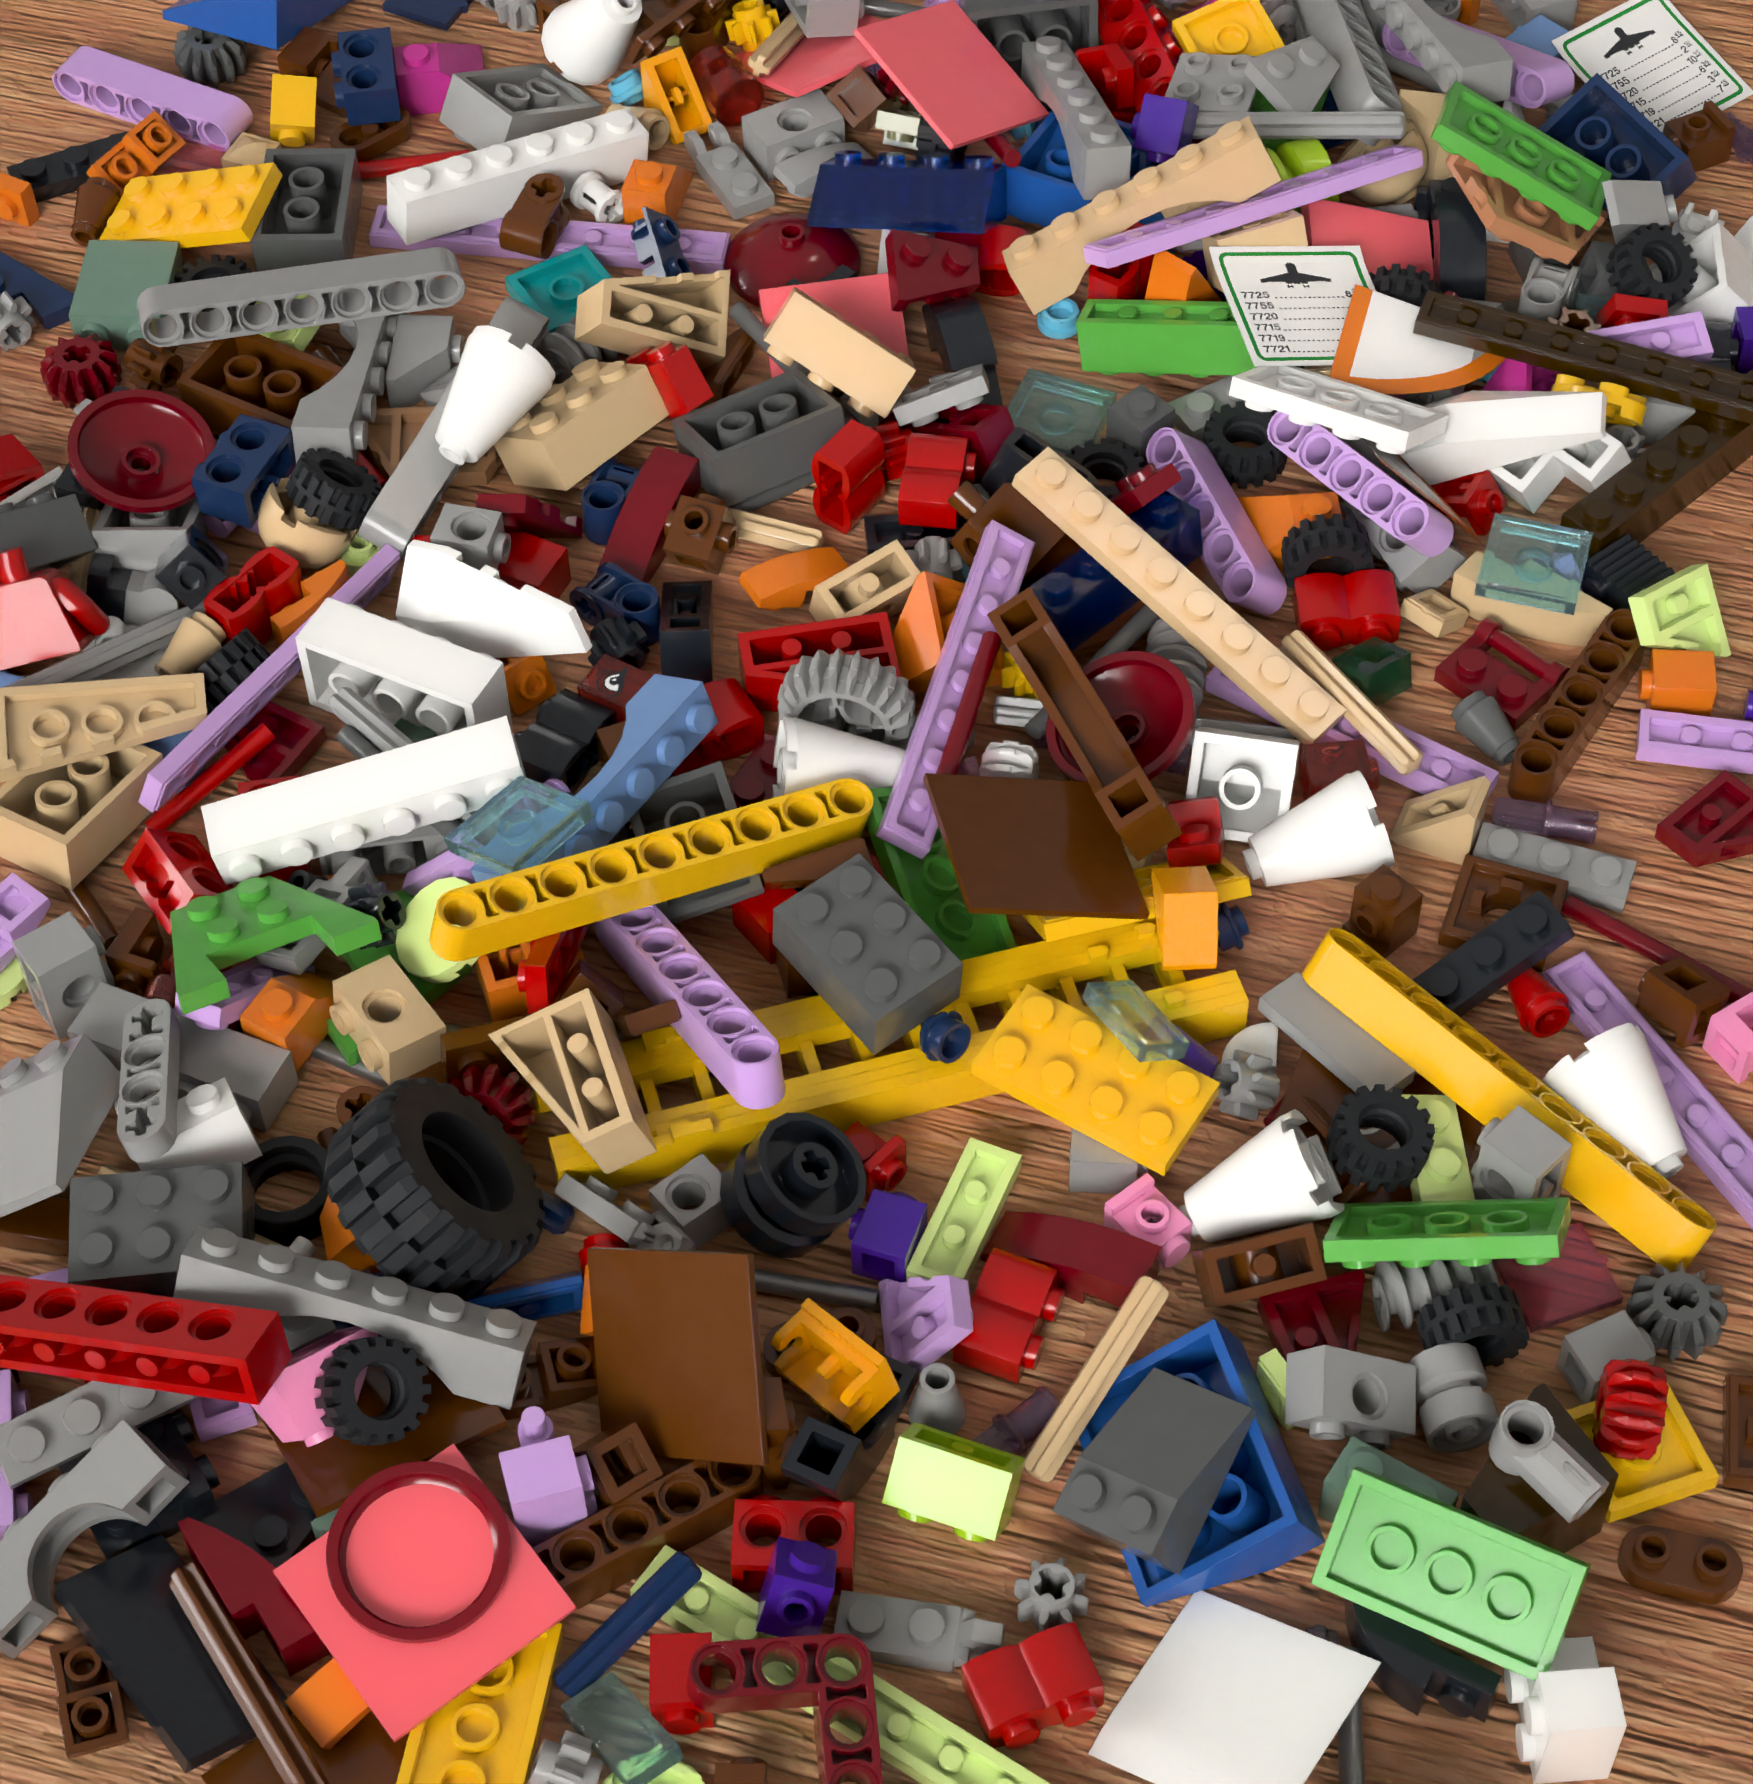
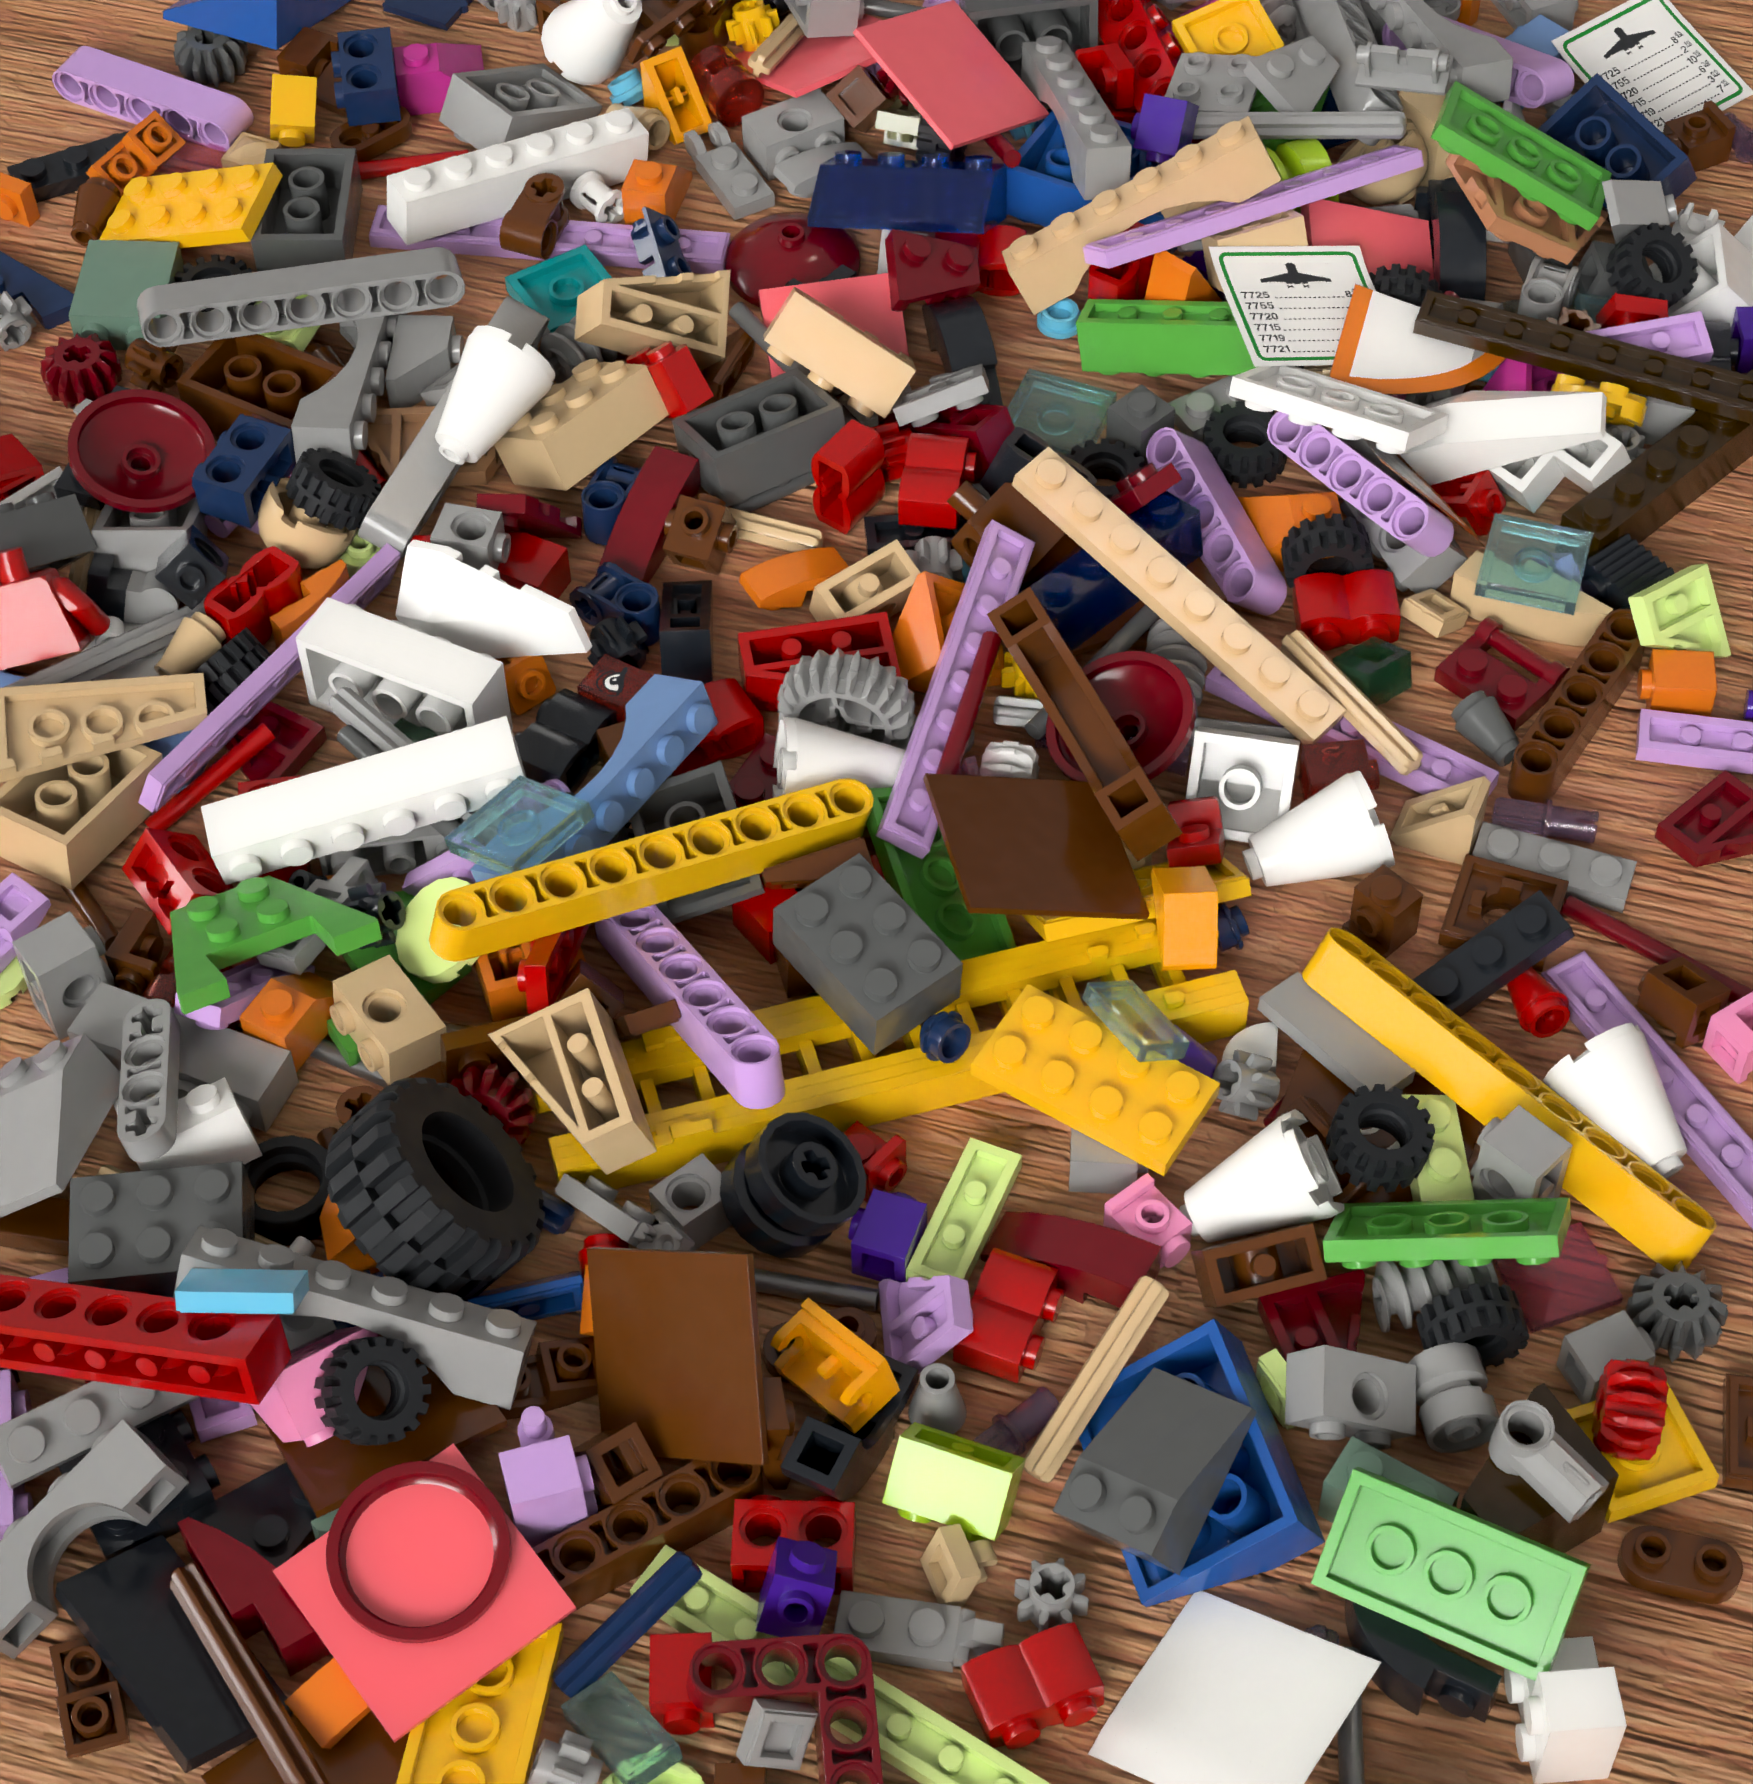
none -> medium azure tile [175,1268,309,1314]
none -> light grey tile [736,1698,818,1770]
none -> tan tile [920,1524,998,1608]
none -> light grey hinge [1355,41,1454,96]

